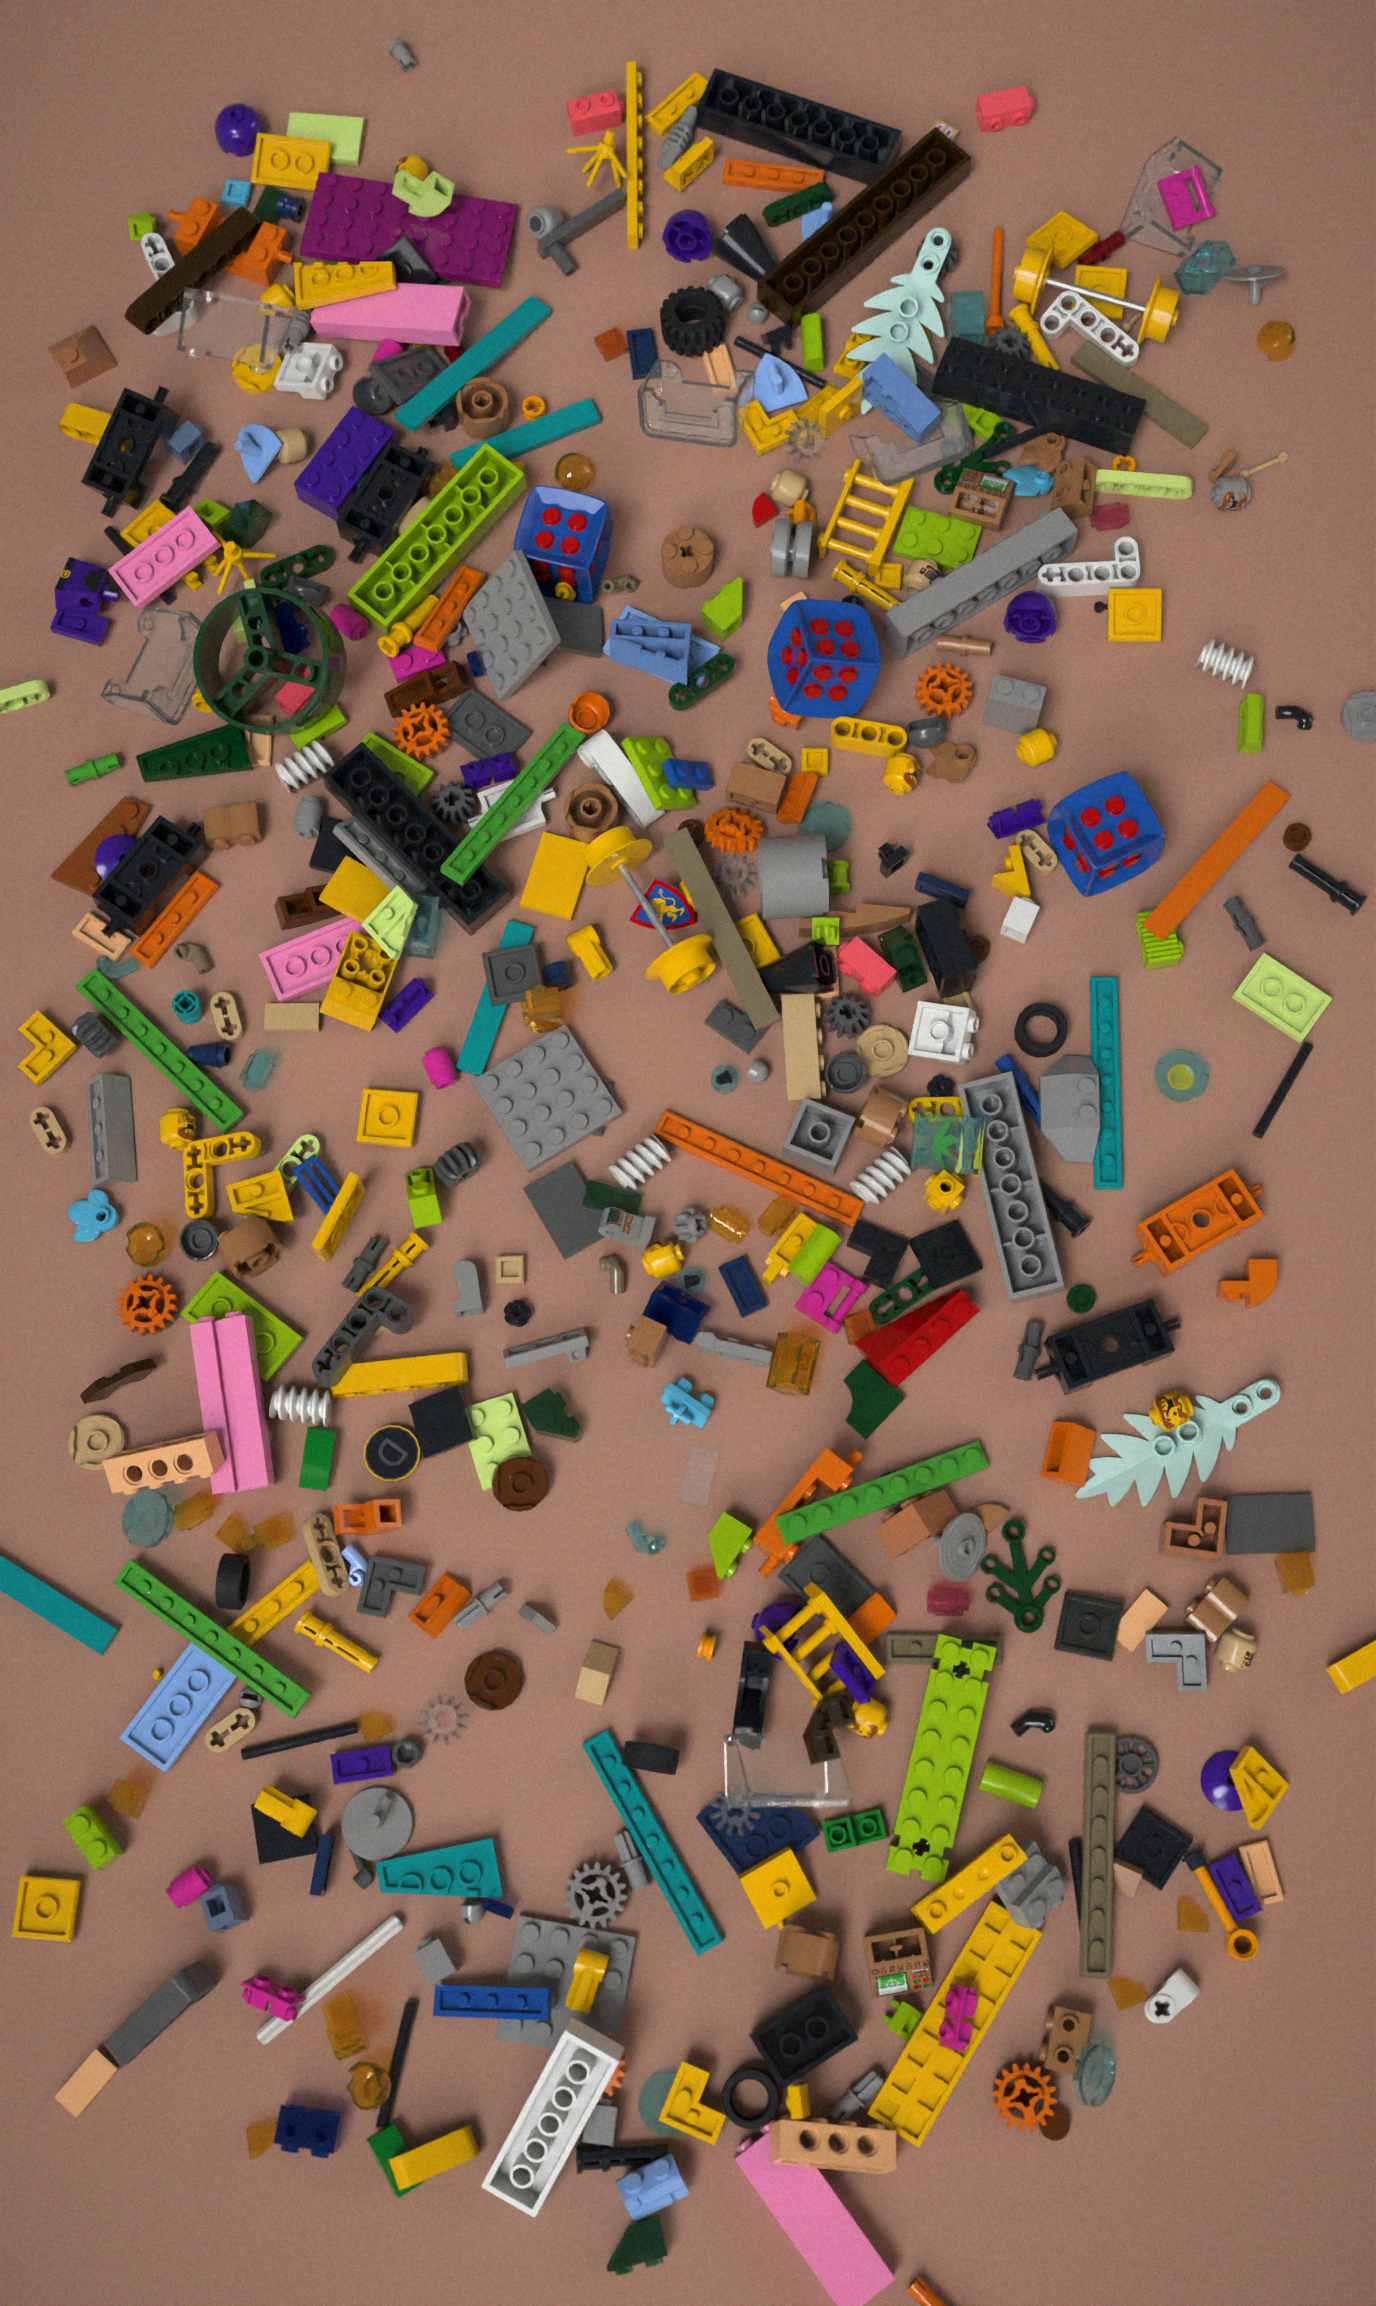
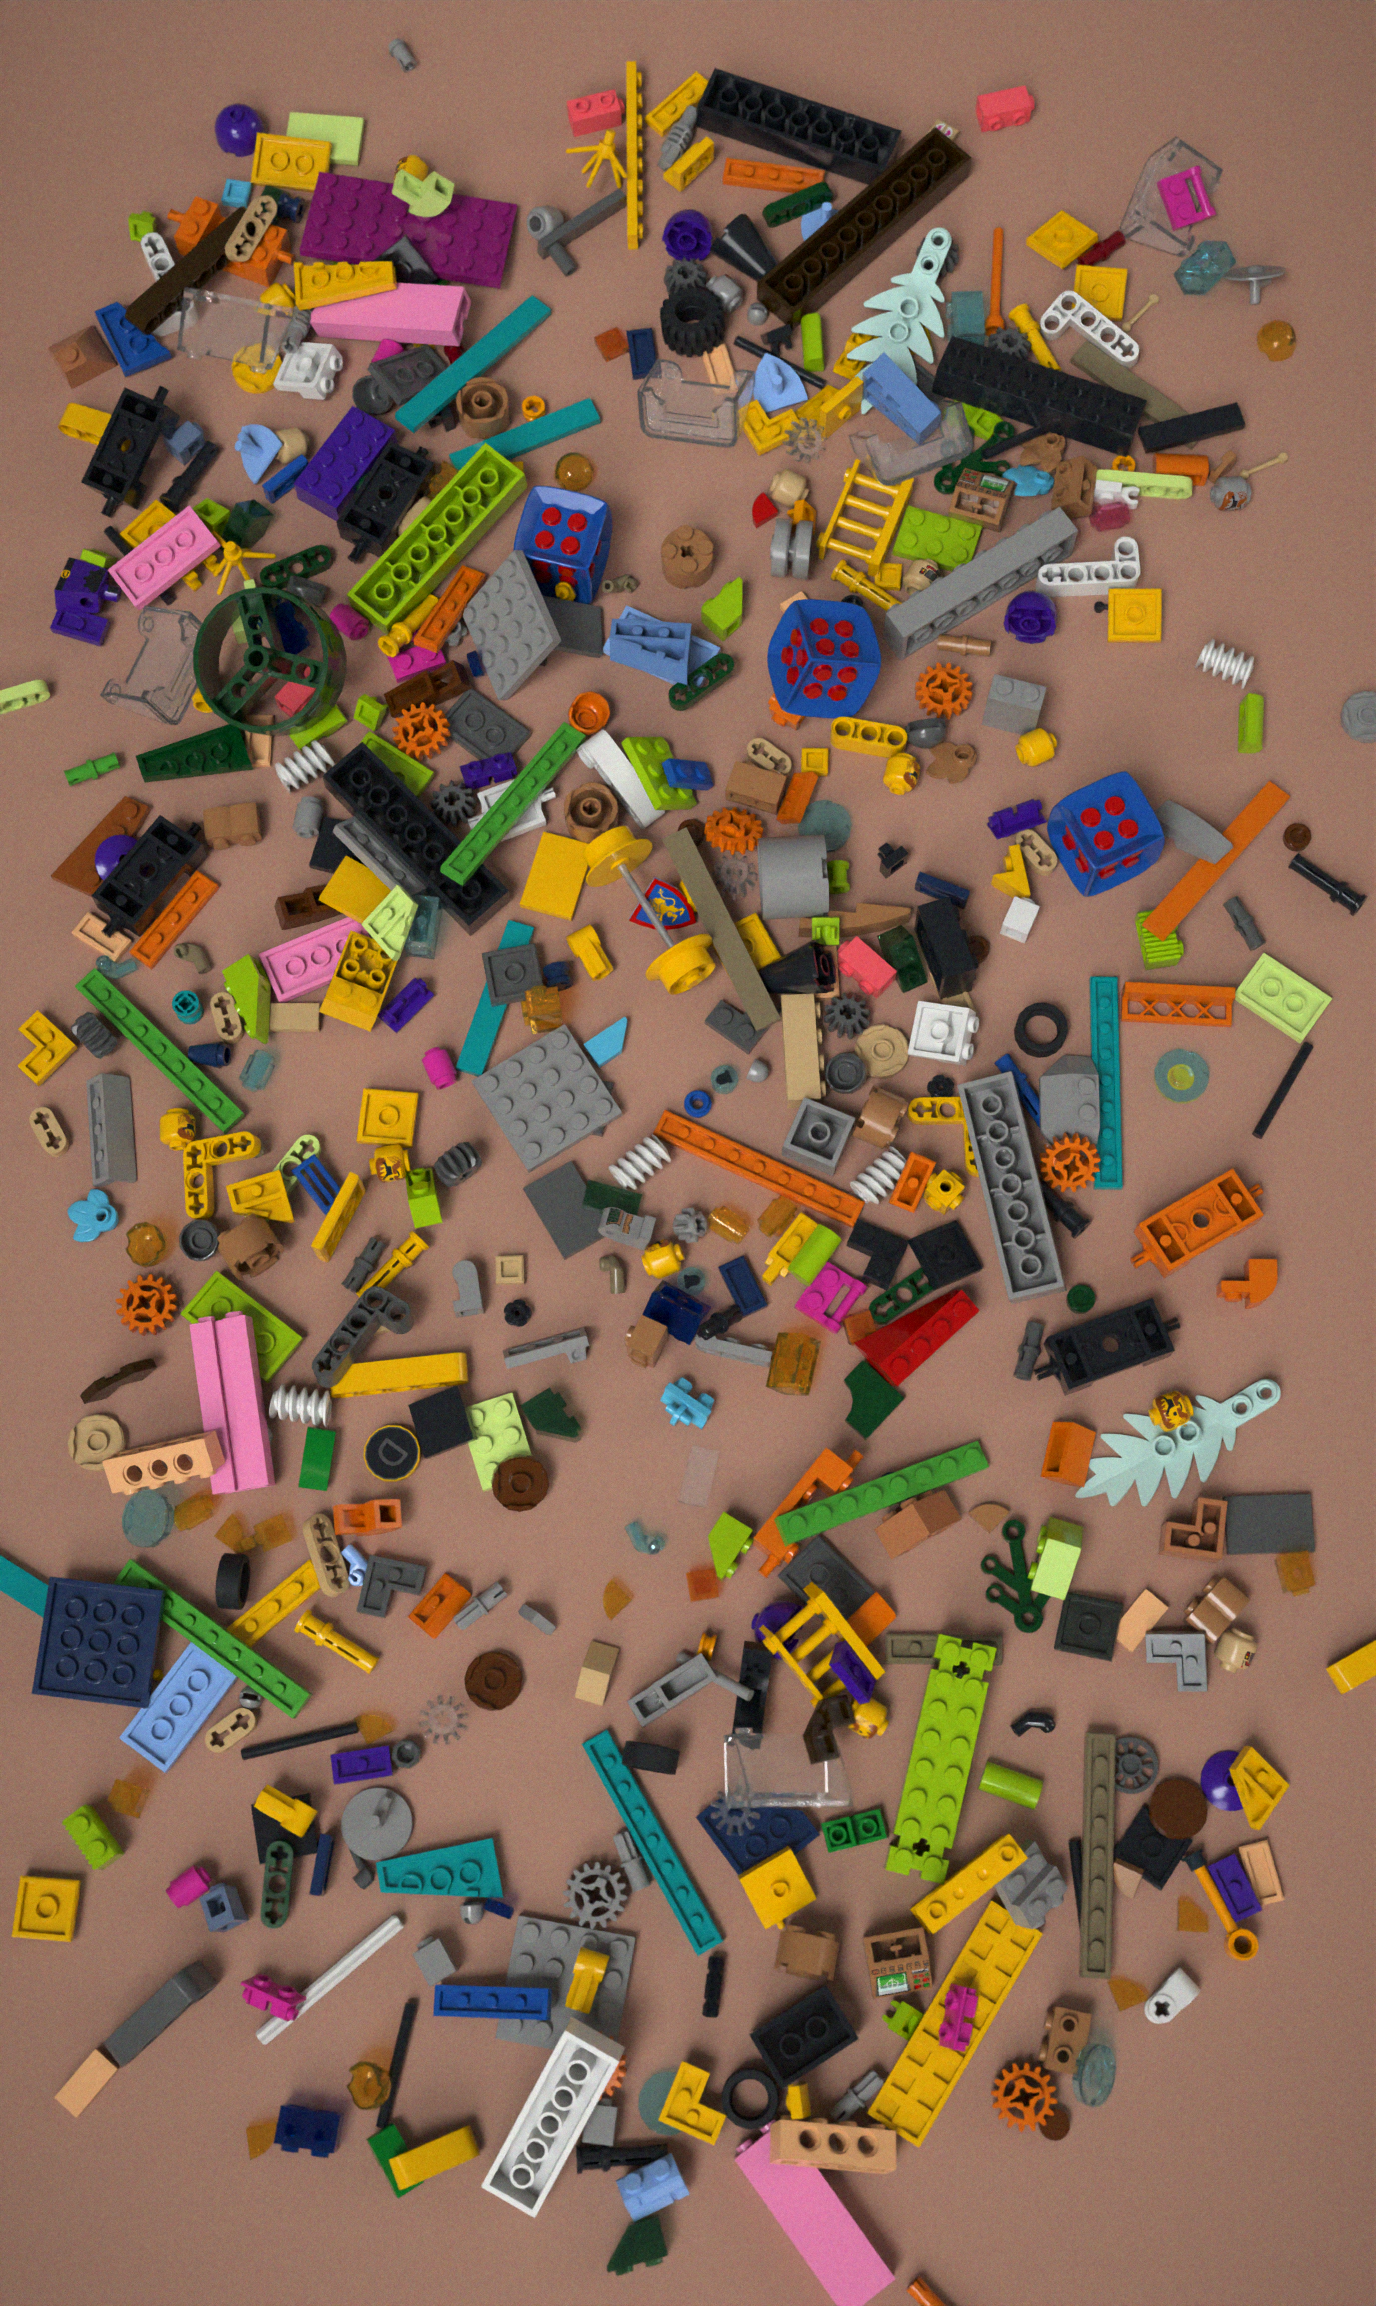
clear yellow brick [320,1993,370,2062] -> none
clear light blue panel [910,1113,985,1175] -> none
clear pink brick [927,1587,969,1616] -> none
light grey shield [934,1512,986,1582] -> none
yellow piece [1012,243,1180,347] -> none
black arm [1275,706,1313,730] -> none
none -> dark blue plate [32,1577,166,1709]
none -> lime tile [80,548,117,569]
none -> blue wing [94,302,172,377]
none -> lime slope [222,954,271,1044]
none -> tan beam [225,196,277,262]
none -> dark green beam [260,1839,295,1929]
none -> blue tile [262,454,309,504]
none -> lime tile [353,694,388,732]
none -> yellow head [369,1144,411,1183]
none -> medium azure tile [584,1017,628,1068]
none -> light grey slope [627,1653,717,1728]
none -> dark grey gear [664,256,707,295]
none -> light grey bar [676,1652,754,1701]
none -> blue plate [684,1090,712,1118]
none -> black axle [697,1305,743,1340]
none -> black axle [702,1956,724,2018]
none -> orange slope [888,1152,936,1213]
none -> lime brick [1027,1517,1083,1600]
none -> orange gear [1039,1133,1100,1192]
none -> white plate [1093,480,1139,509]
none -> orange fence [1121,982,1235,1027]
none -> black tile [1138,402,1245,454]
none -> reddish brown tile [1148,1779,1208,1840]
none -> orange brick [1153,453,1209,486]
none -> light grey slope [1154,800,1233,864]

